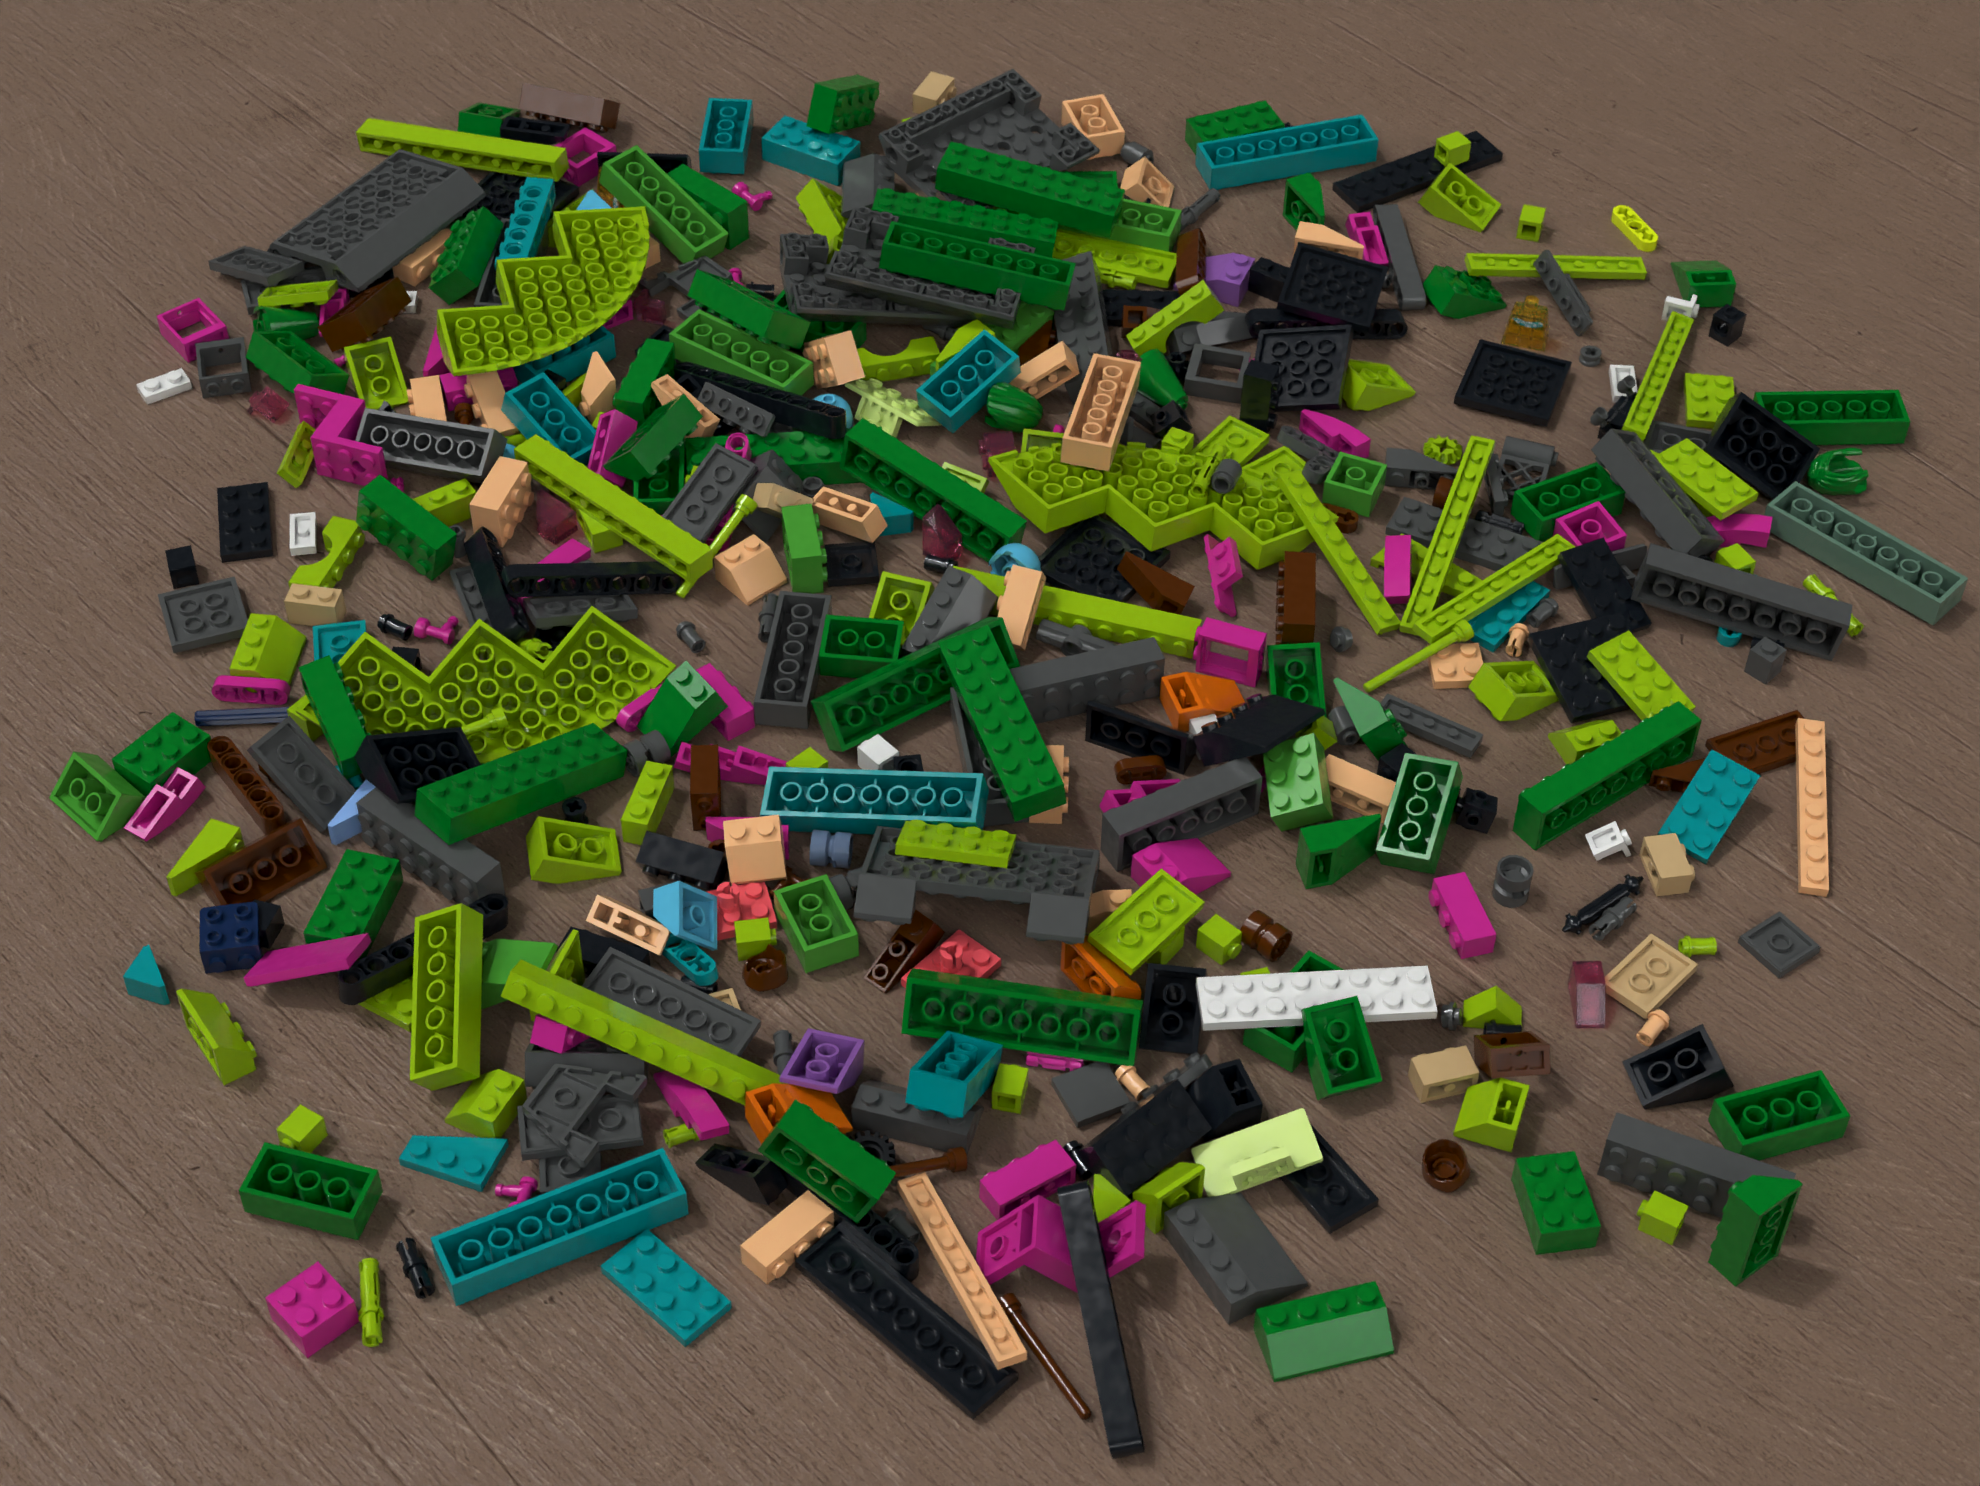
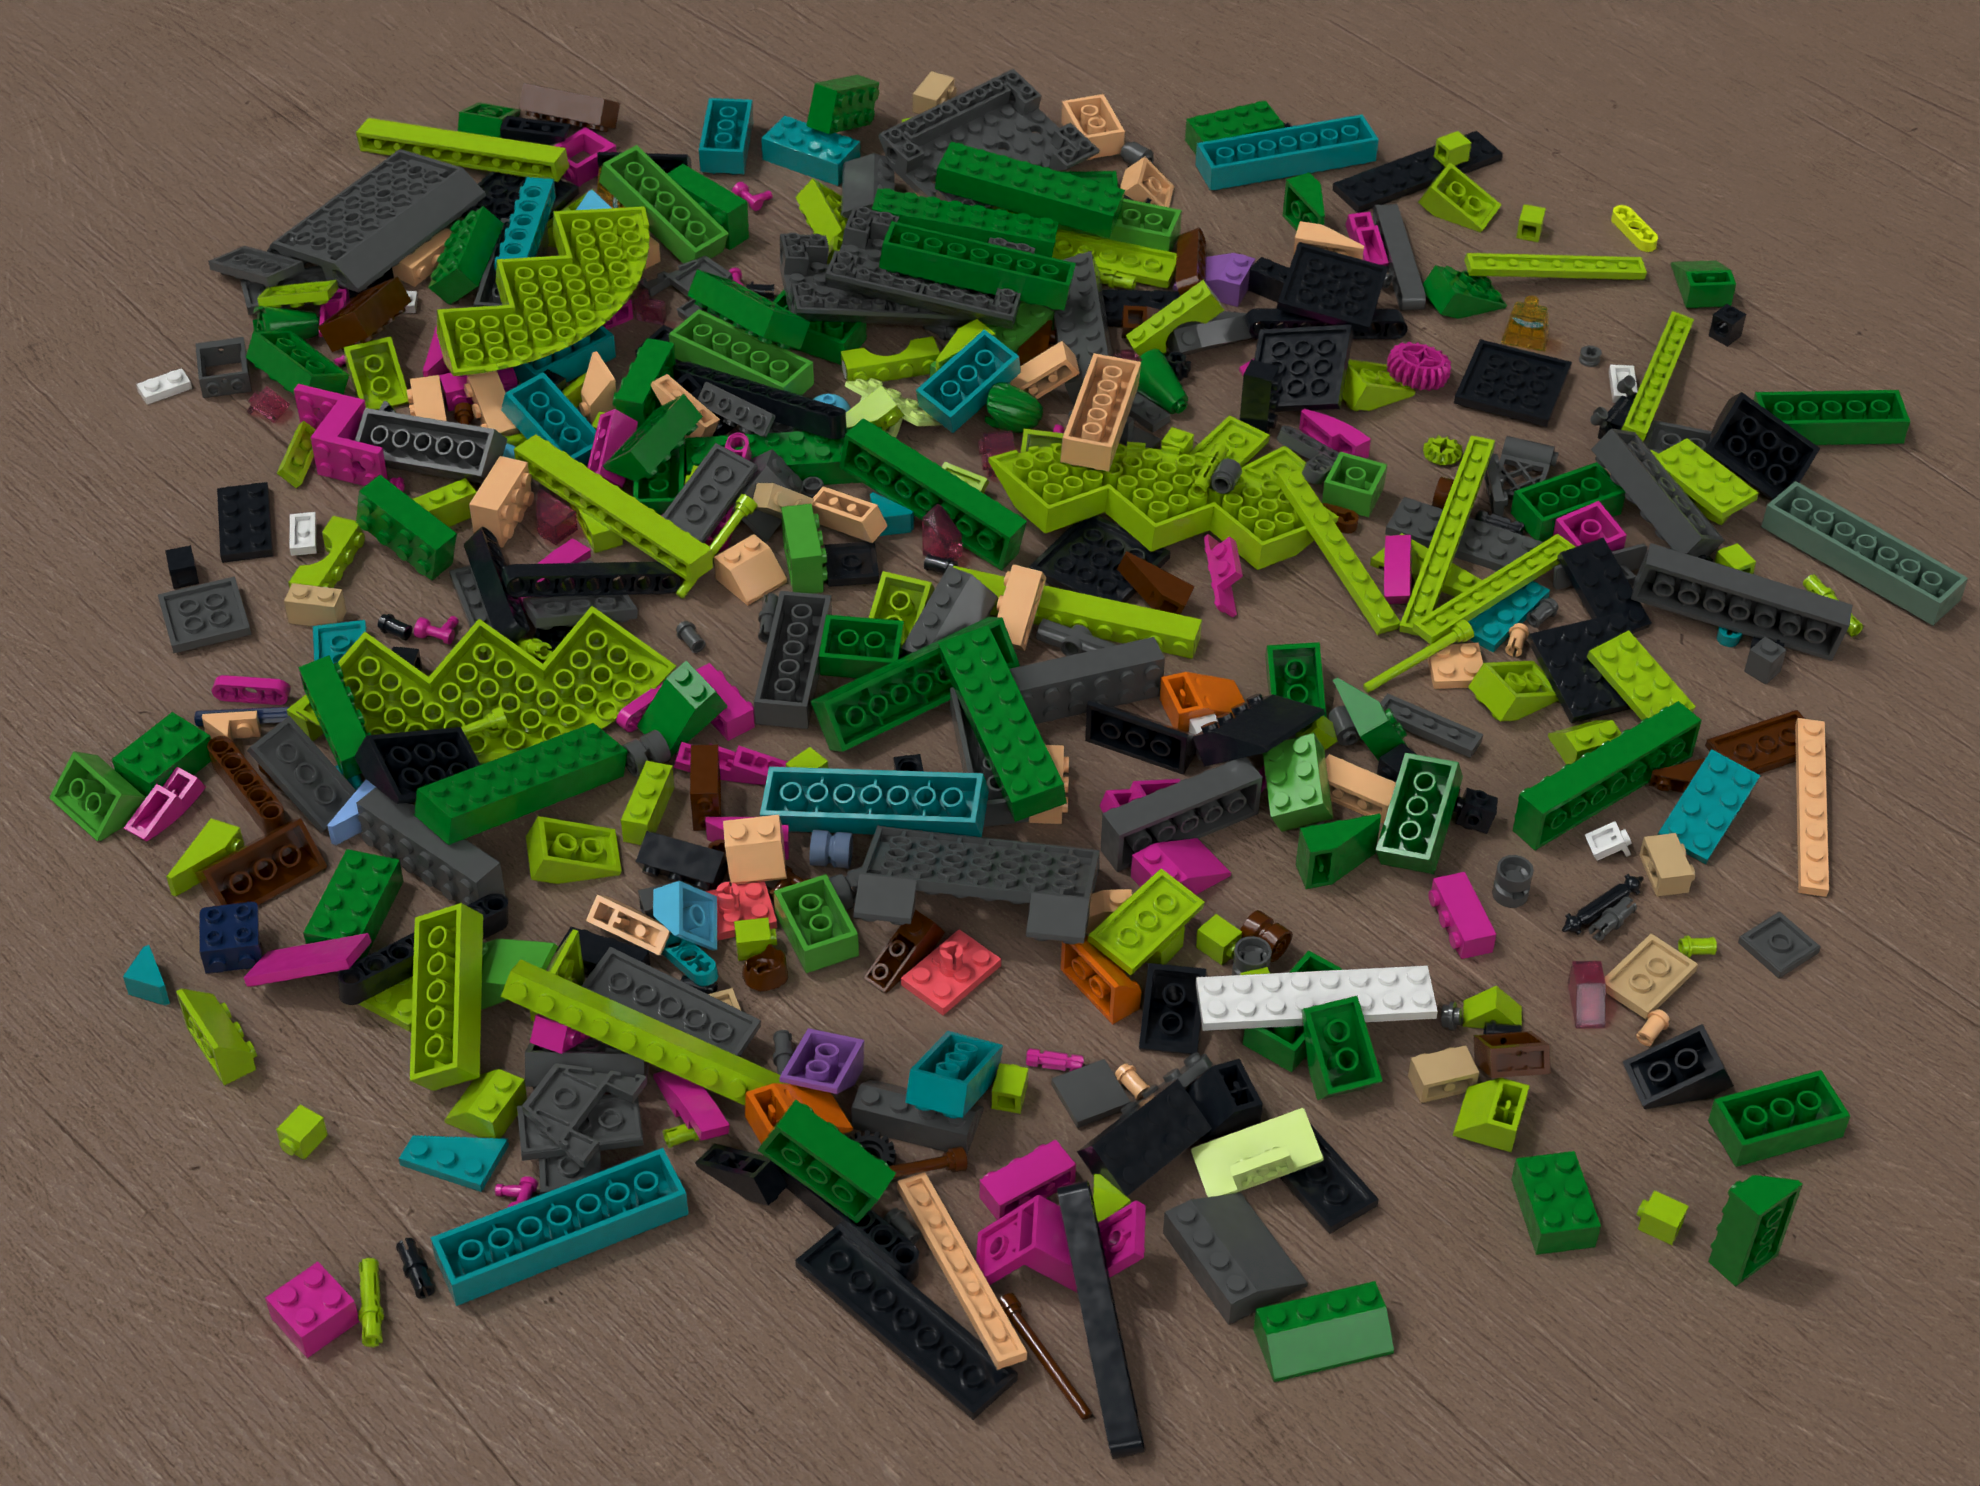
dark pink window [157,298,229,363] -> none
lime slope [229,613,307,693] -> none
green brick [239,1142,383,1240] -> none
black brick [253,899,285,949] -> none
dark grey pin [449,525,466,558] -> none
black bush [562,797,589,825] -> none
teal plate [600,1229,732,1347] -> none
light nougat brick [740,1190,834,1285] -> none
light nougat brick [803,330,865,389] -> none
white brick [857,734,899,770] -> none
lime plate [895,820,1016,868] -> none
green brick [901,968,1143,1066] -> none
medium azure cylinder [989,543,1041,577] -> none
black pin [1063,1140,1093,1180] -> none
reddish brown beam [1114,755,1167,784] -> none
lime slope [1132,1162,1205,1234] -> none
black brick [1150,400,1193,439] -> none
dark grey pin [1180,188,1220,232] -> none
dark grey window [1185,343,1251,404] -> none
dark pink window [1193,617,1267,688] -> none
reddish brown brick [1275,551,1316,645] -> none
dark grey plate [1330,626,1353,652] -> none
dark grey slope [1385,448,1458,490] -> none
reddish brown hair [1422,1139,1471,1193] -> none
dark grey bracket [1533,250,1593,336] -> none
dark grey brick [1597,1112,1796,1218] -> none
white bracket [1661,294,1700,321] -> none
lime plate [1683,373,1734,429] -> none
dark pink slope [1706,514,1773,548] -> none
green hair [1807,448,1869,496] -> none
none -> light nougat slope [202,711,261,742]
none -> lime slope [846,385,905,431]
none -> dark grey wheel [1232,936,1272,975]
none -> dark pink gear [1387,342,1451,391]

